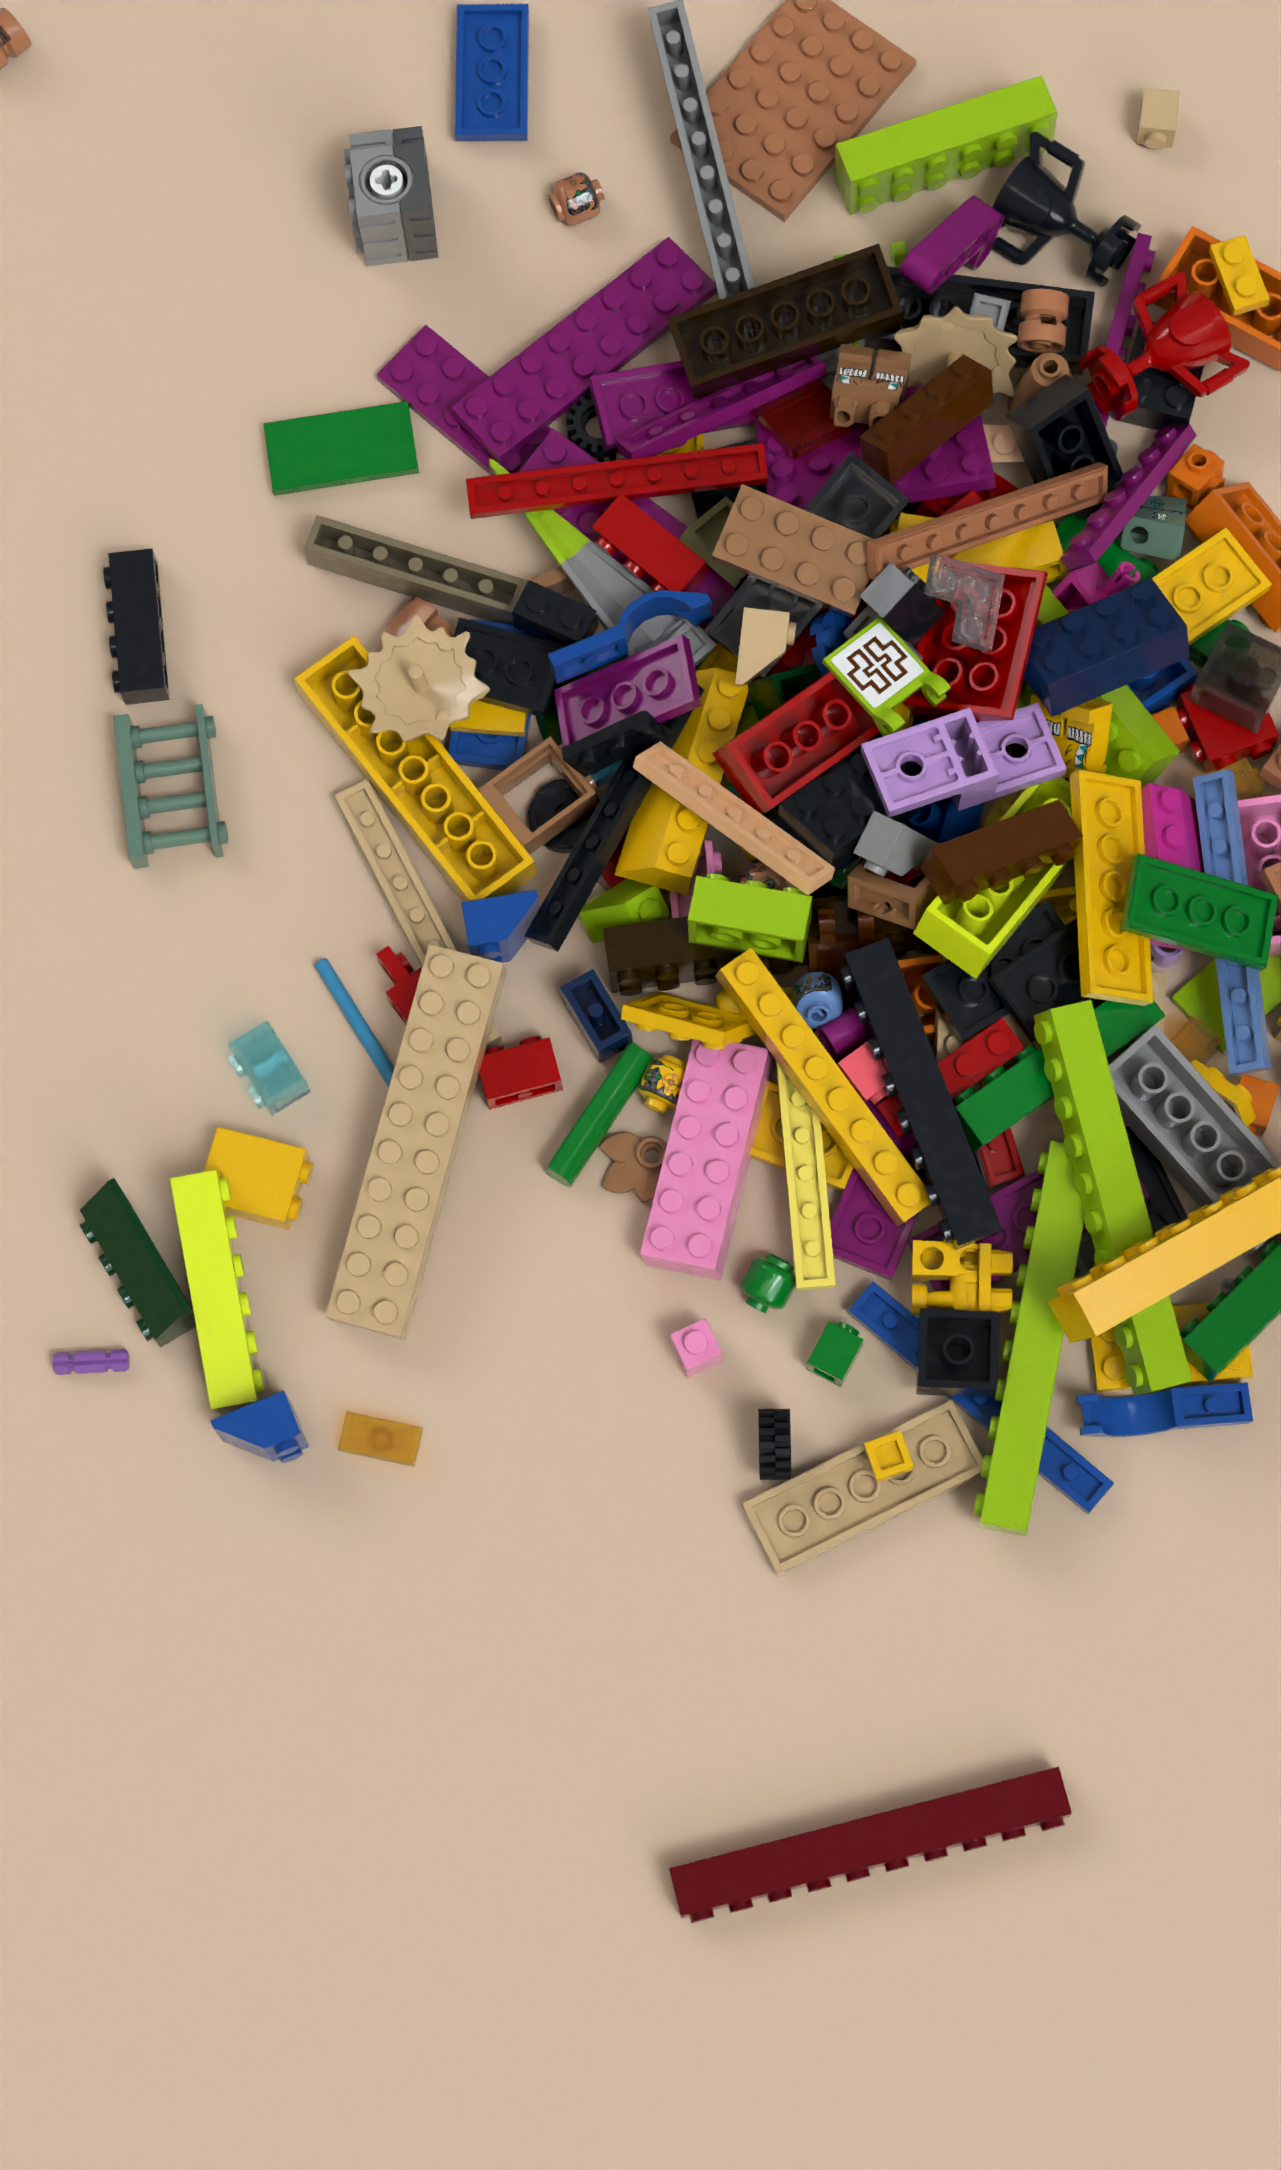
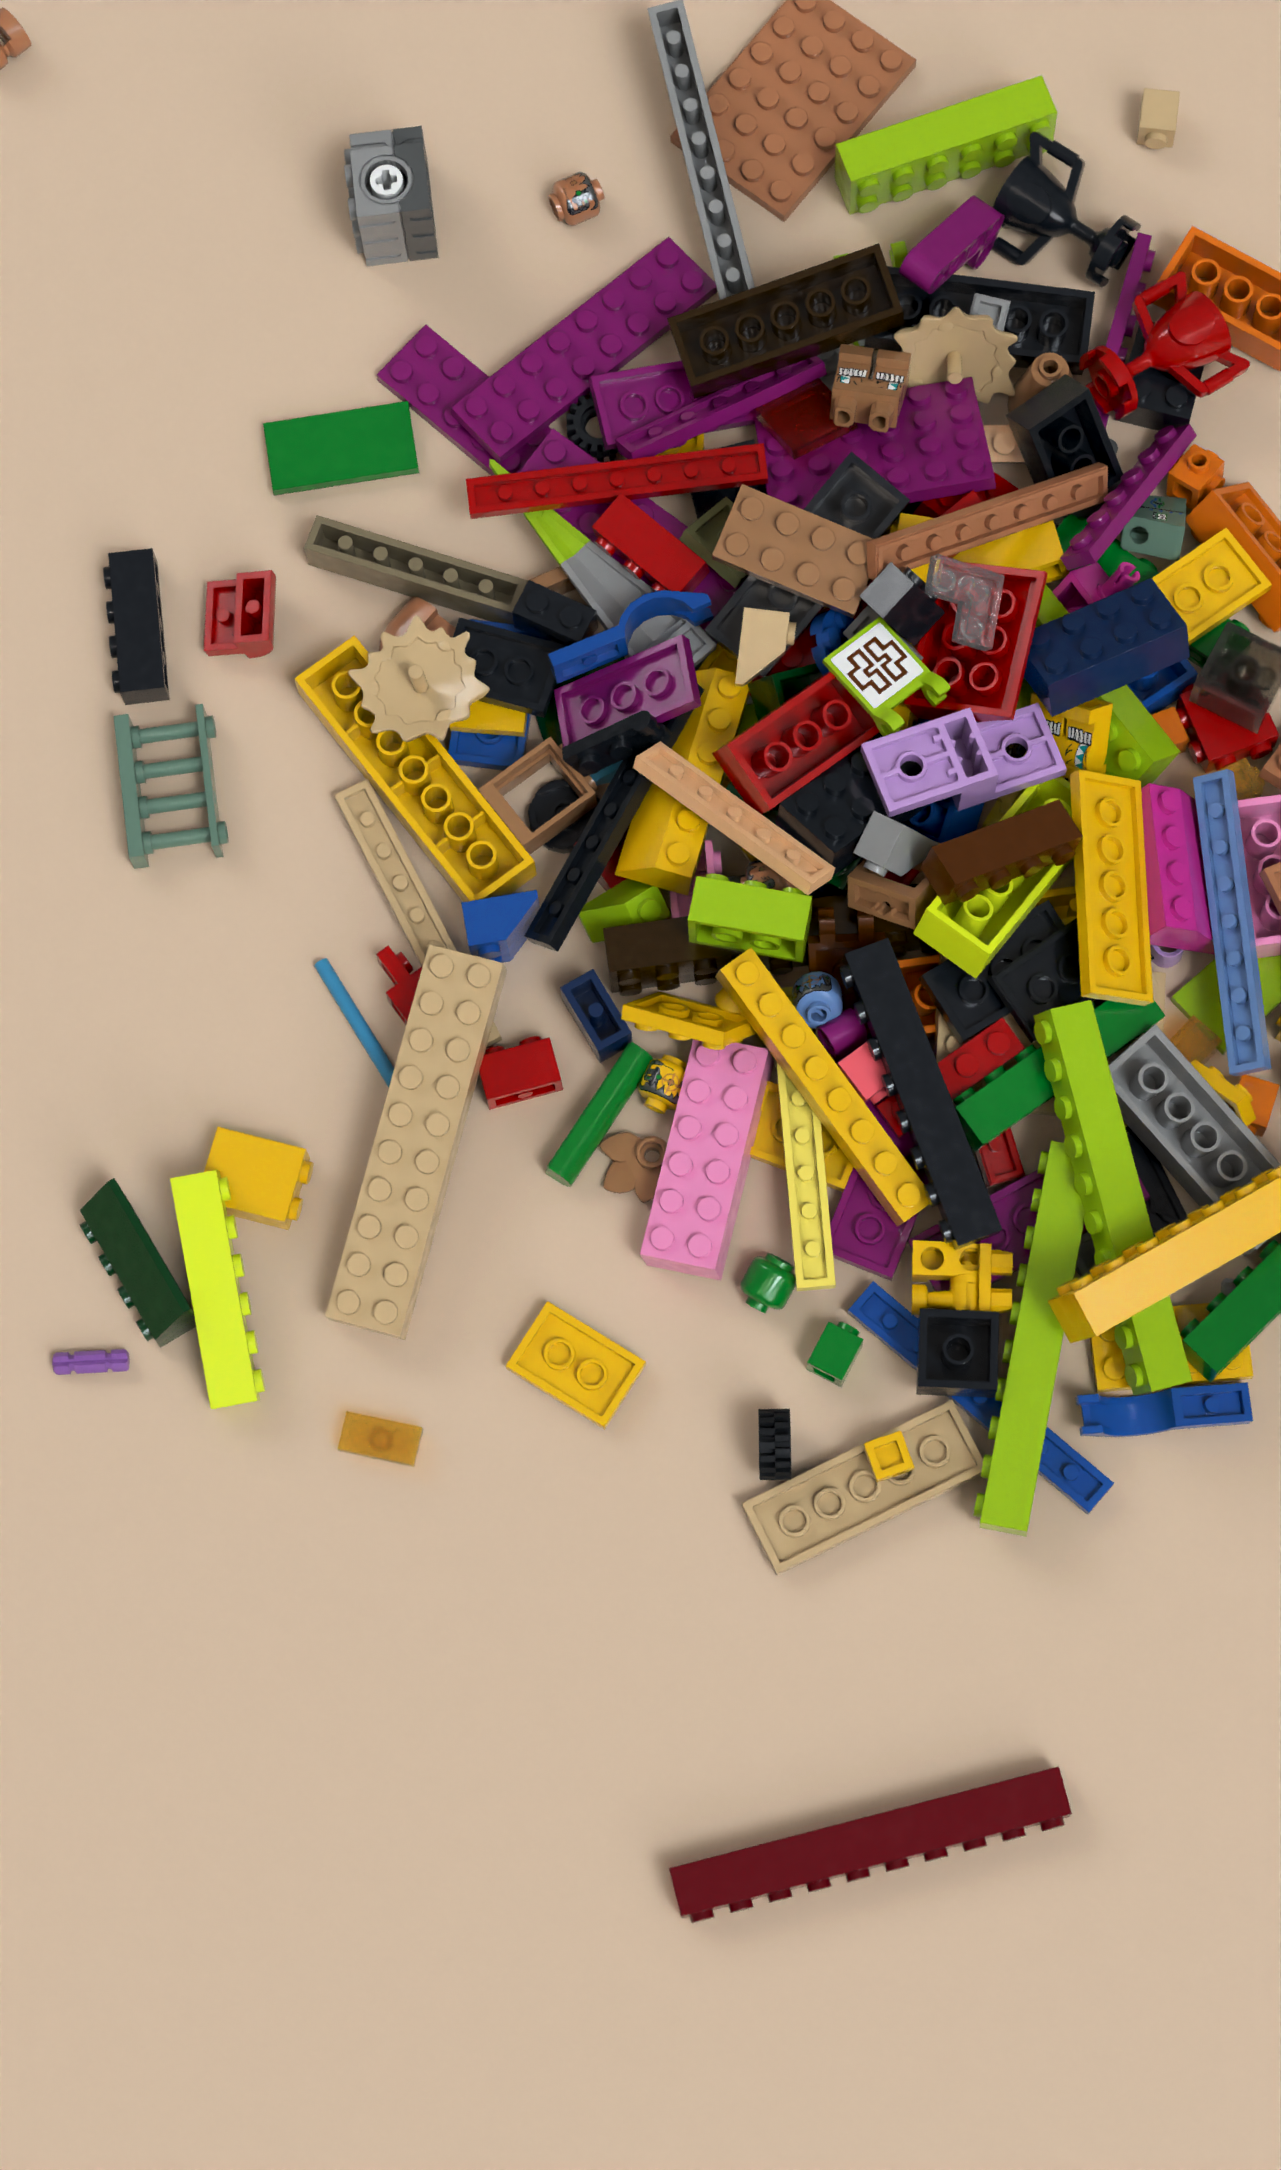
blue slope [210,1390,309,1463] -> none
clear light blue brick [228,1021,311,1116] -> none
blue plate [455,4,529,141] -> none
bright pink brick [670,1318,723,1378] -> none
reddish brown brick [859,354,994,484] -> none
nougat wheel [1017,289,1069,353] -> none
green tile [1120,853,1279,971] -> none
yellow plate [1209,235,1270,316] -> none
none -> red brick [204,570,276,659]
none -> yellow plate [506,1301,646,1430]

